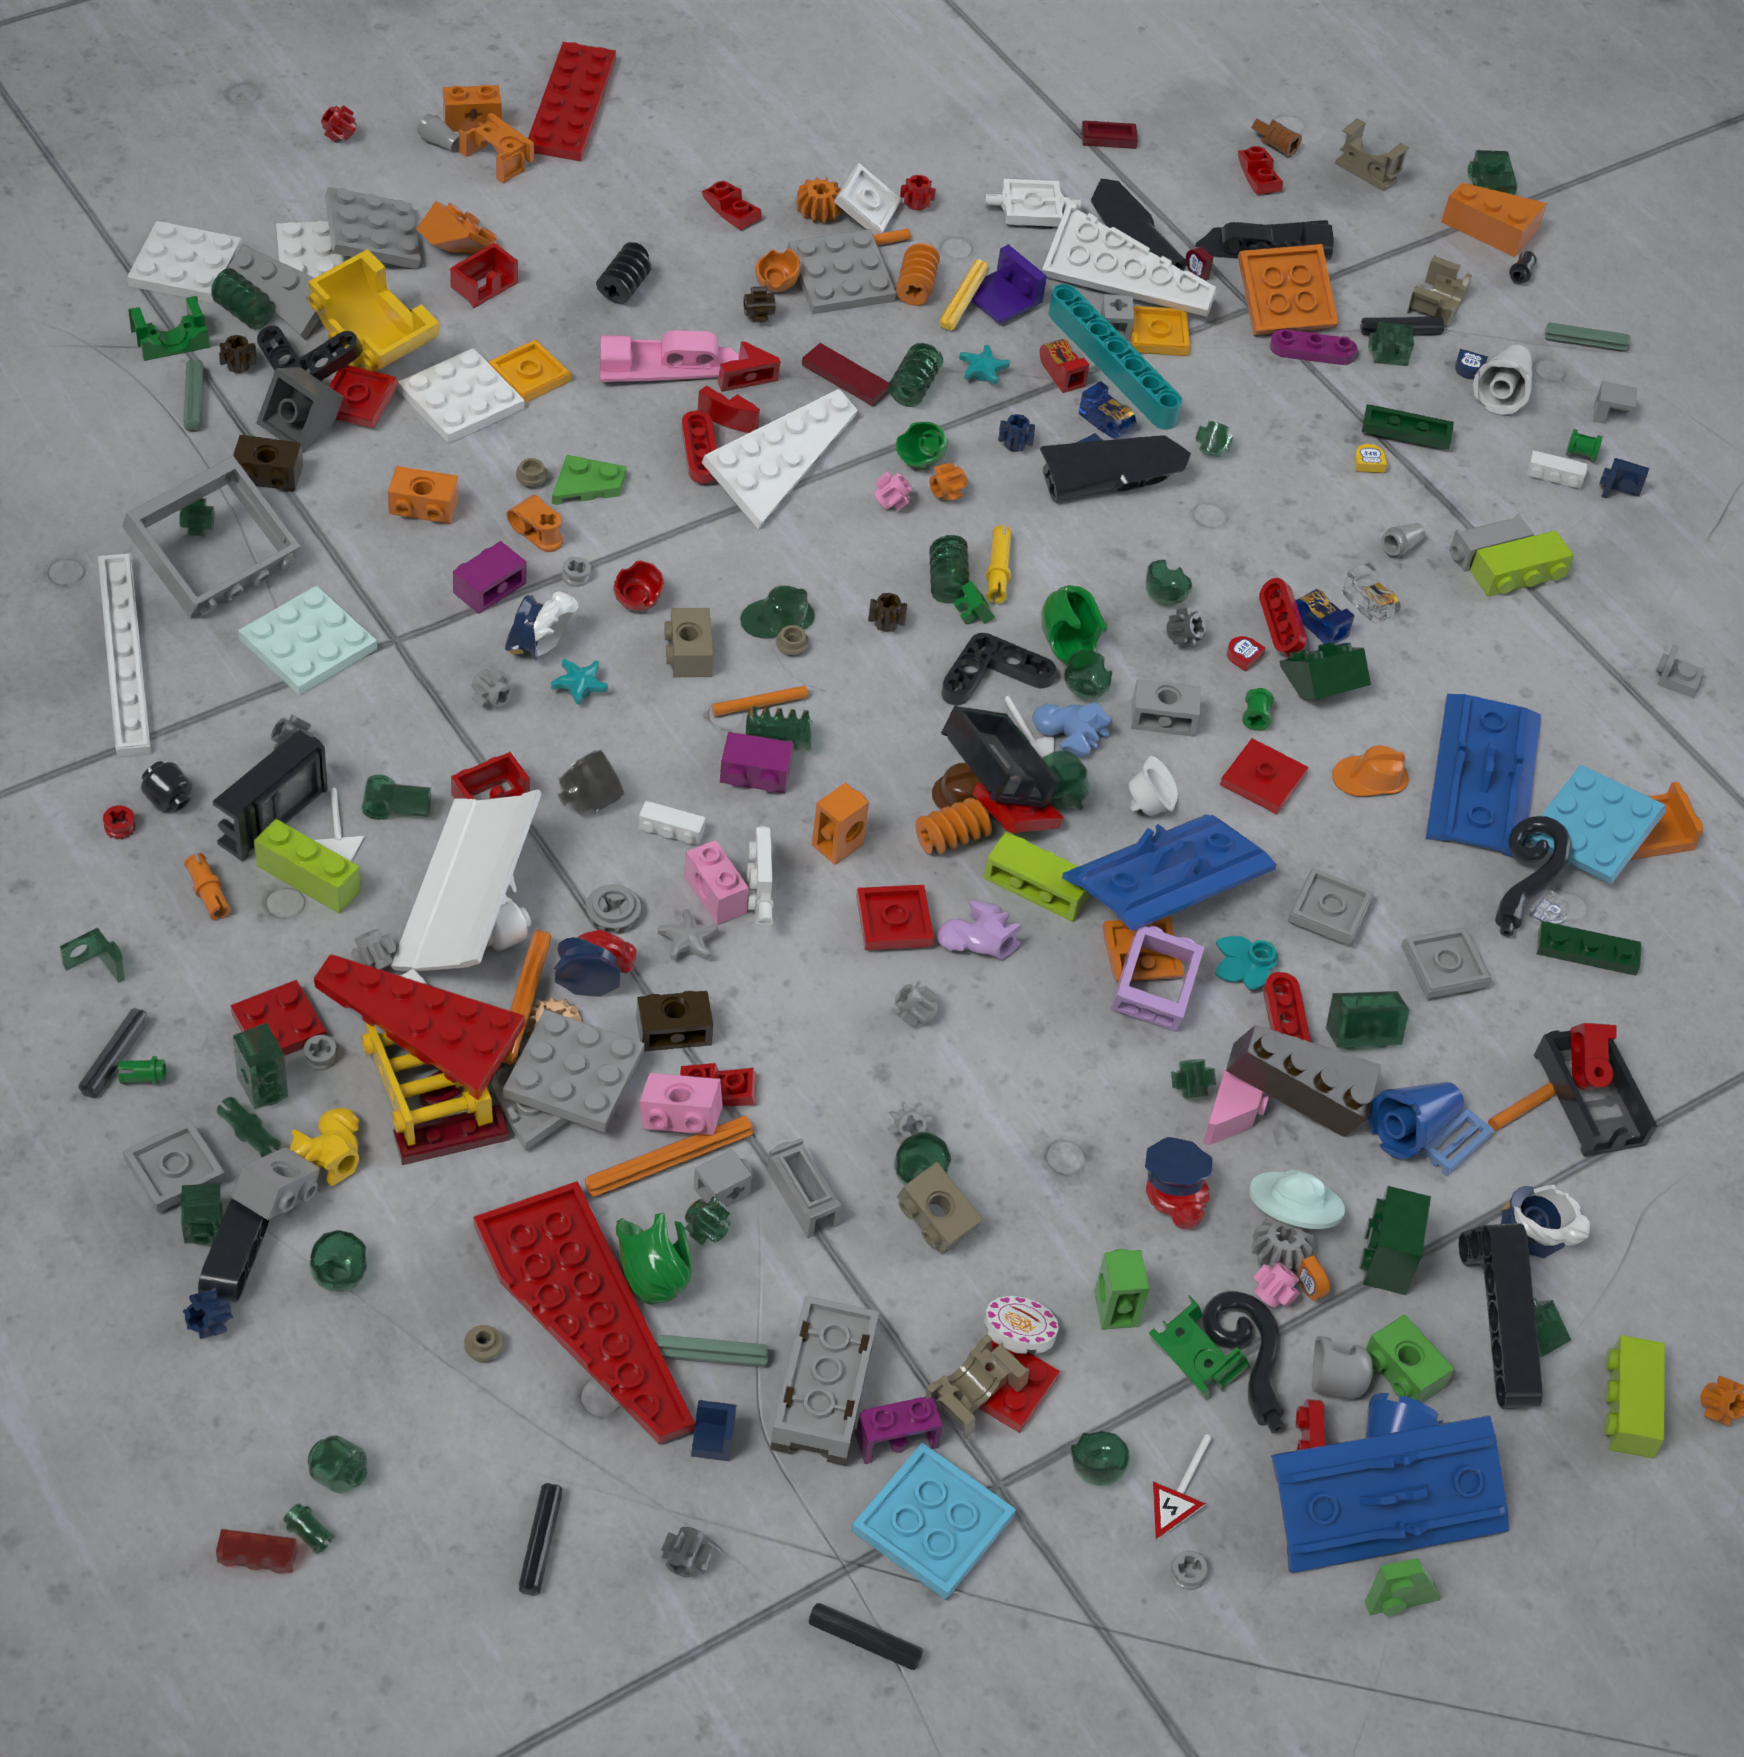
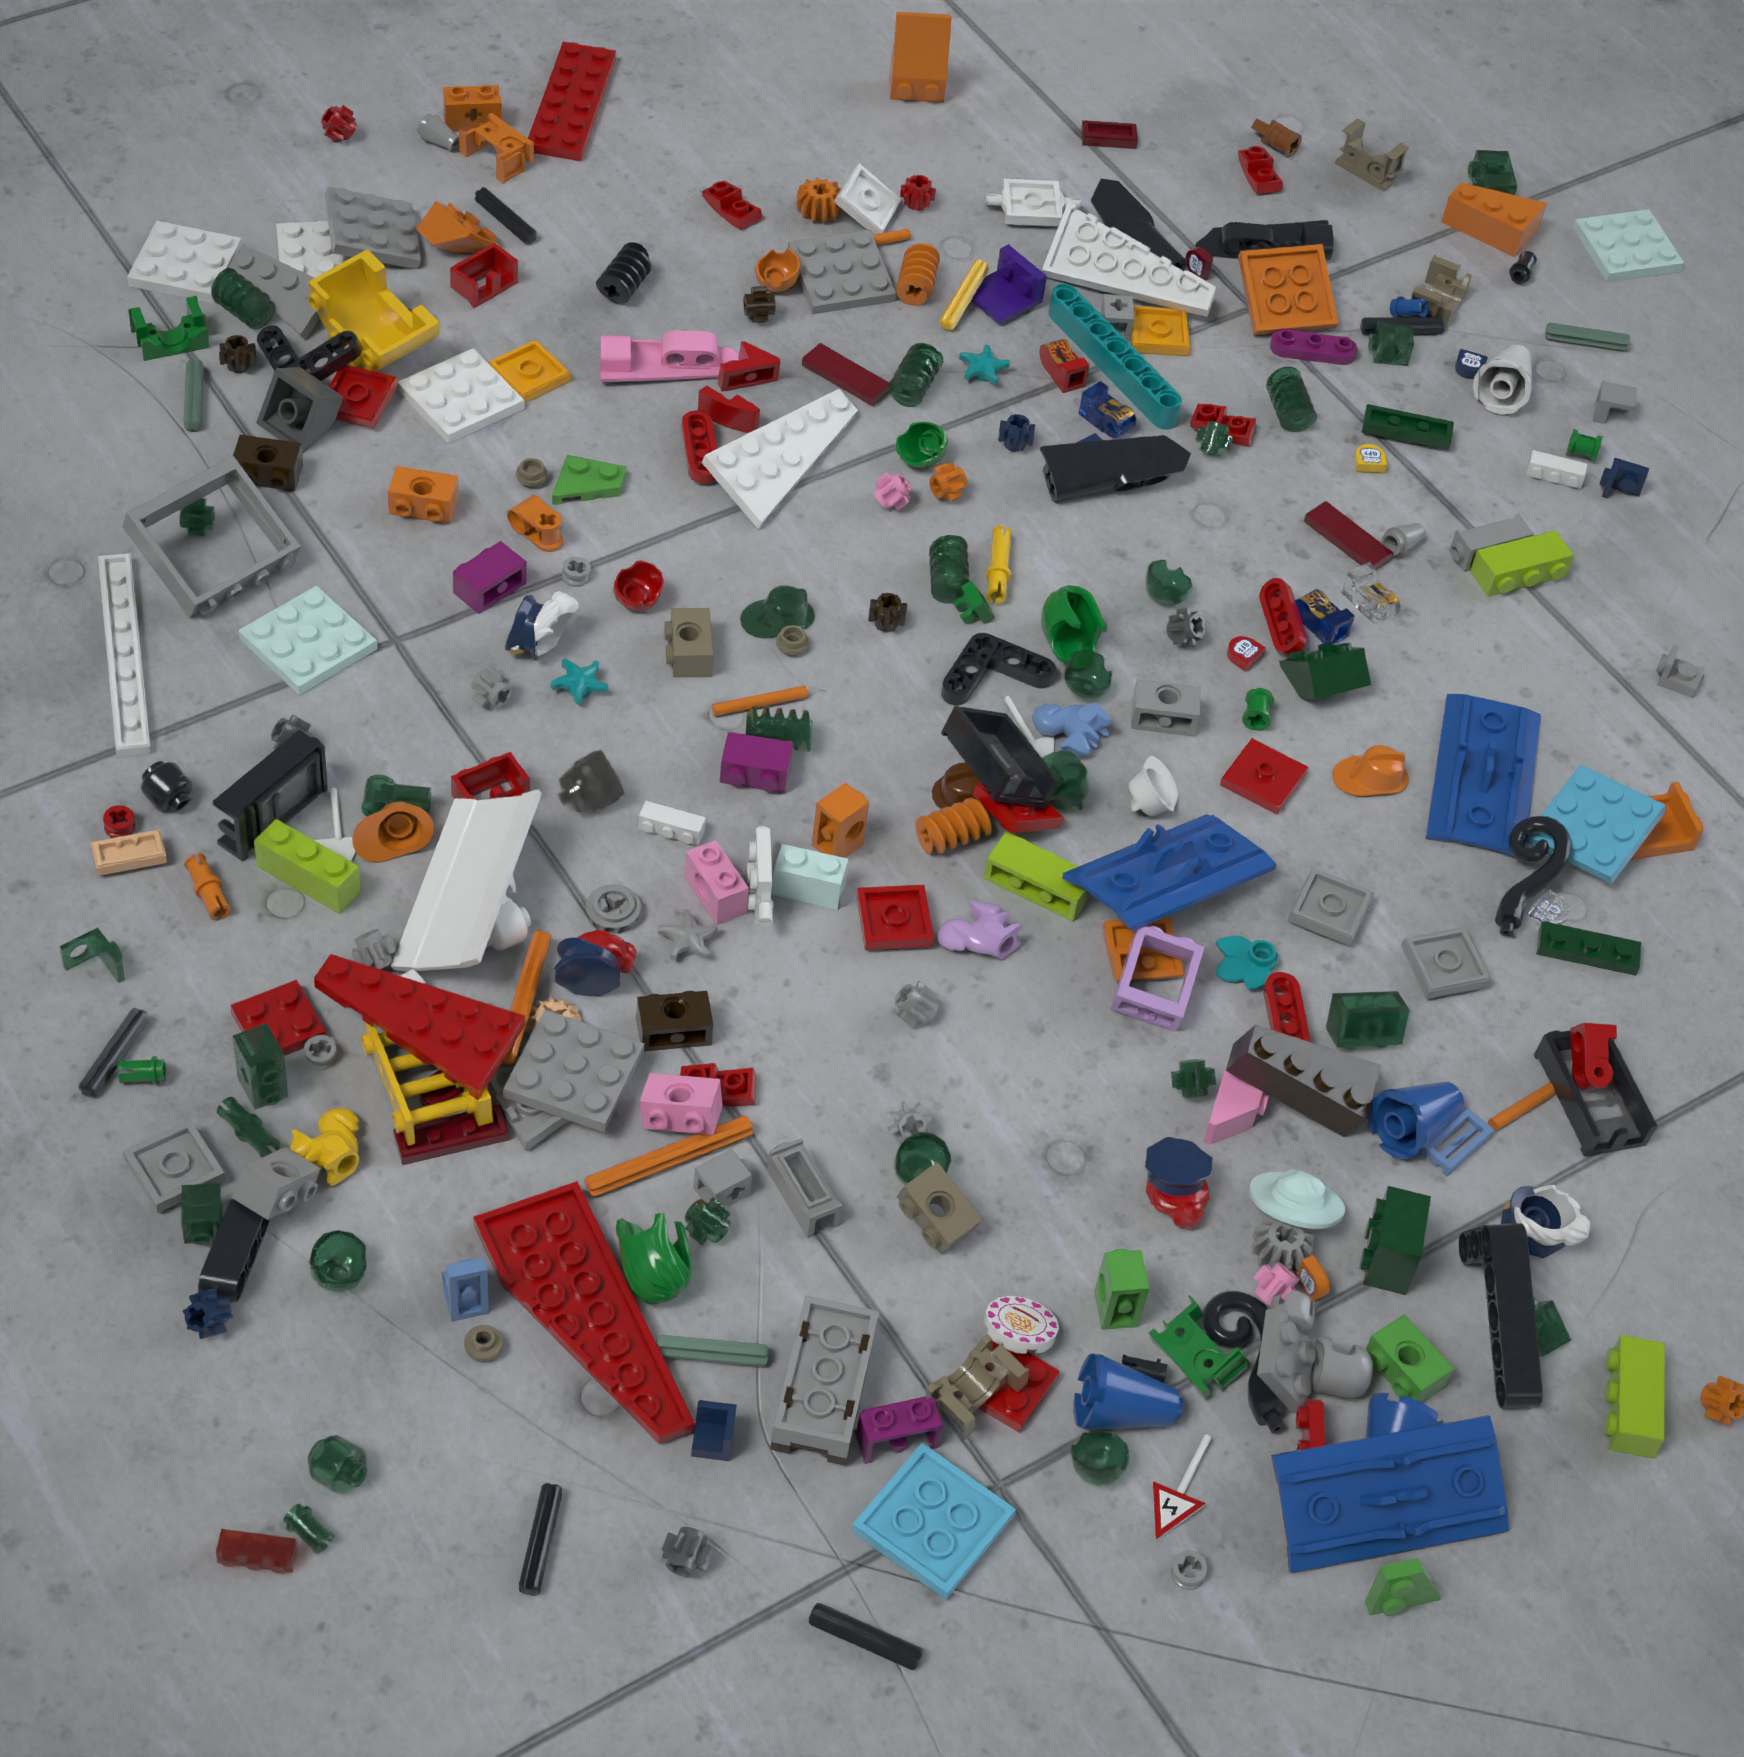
none -> light nougat plate [90,829,167,876]
none -> orange piece [352,802,434,863]
none -> medium blue plate [442,1258,489,1321]
none -> black axle [475,187,537,244]
none -> light aqua brick [771,844,848,910]
none -> orange slope [889,12,952,102]
none -> blue cone [1073,1353,1184,1430]
none -> black pin [1122,1354,1168,1383]
none -> red slope [1190,403,1257,446]
none -> light grey plate [1257,1291,1316,1413]
none -> clear green piece [1266,366,1317,432]
none -> dark red tile [1304,501,1393,573]
none -> blue pin [1389,296,1429,317]
none -> light aqua plate [1572,209,1684,282]

